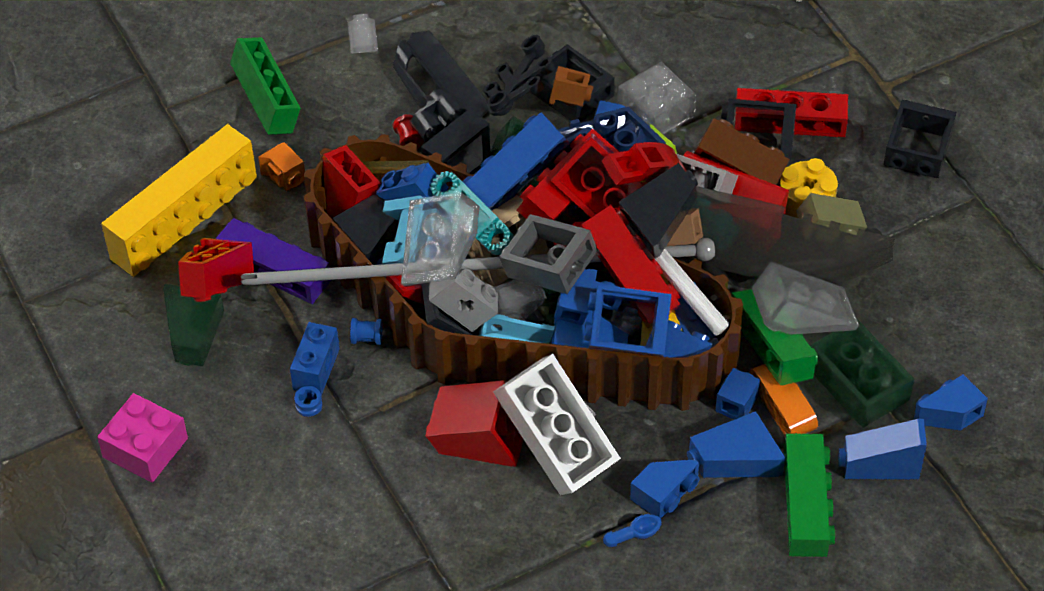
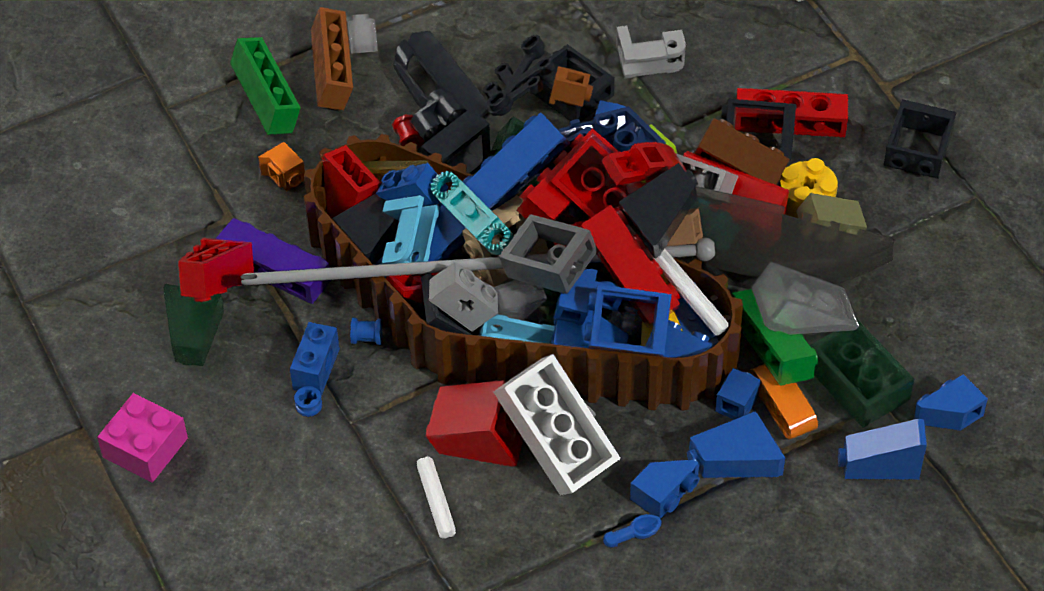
yellow brick [101,124,257,277] -> none
clear slope [401,192,480,286] -> none
clear brick [618,62,696,134] -> none
green brick [784,434,835,557] -> none
none -> dark orange brick [311,7,353,110]
none -> white axle [417,456,456,539]
none -> light grey piece [616,26,686,79]

